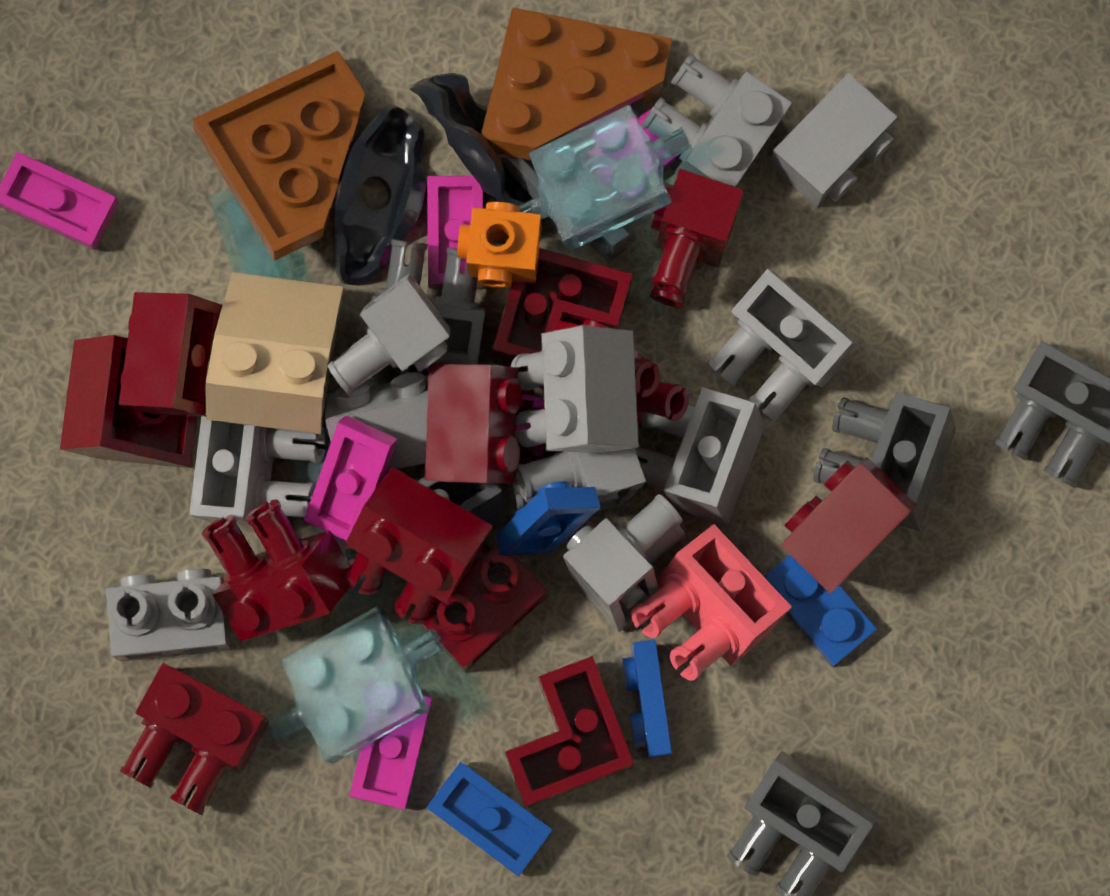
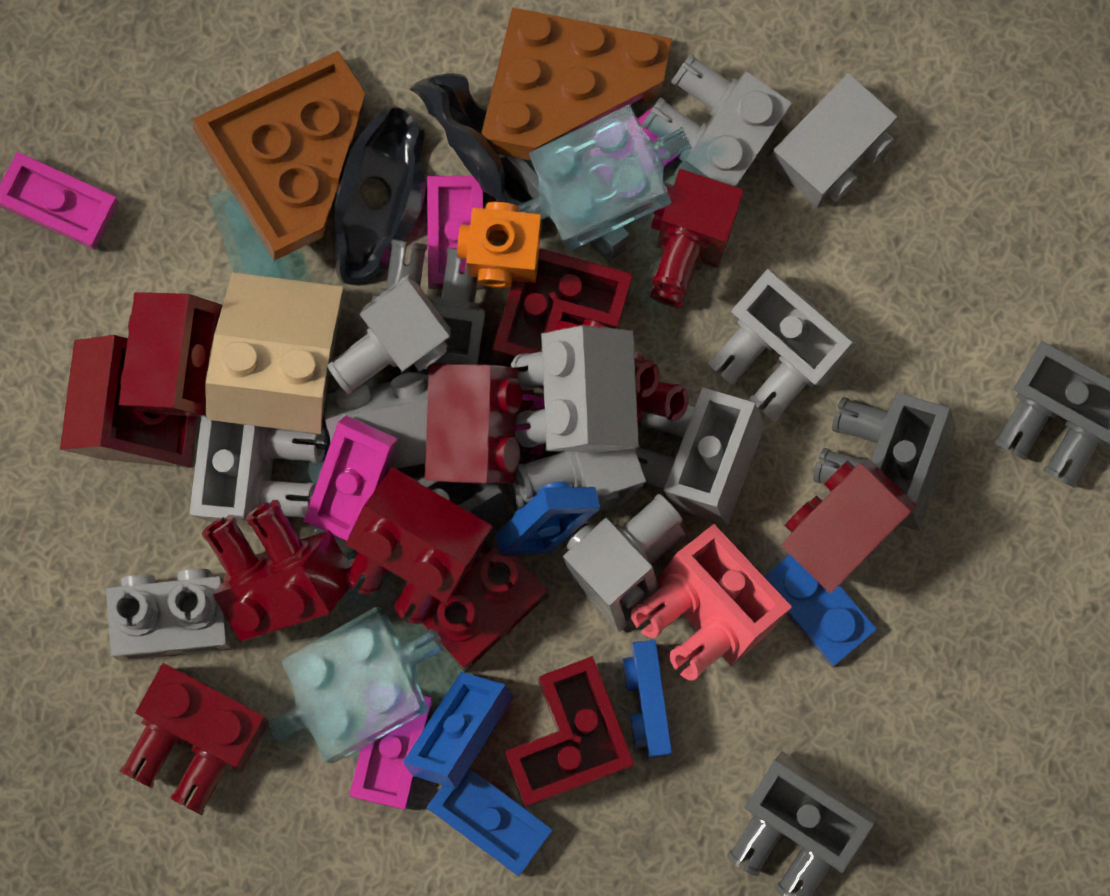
none -> blue plate [403,672,514,789]

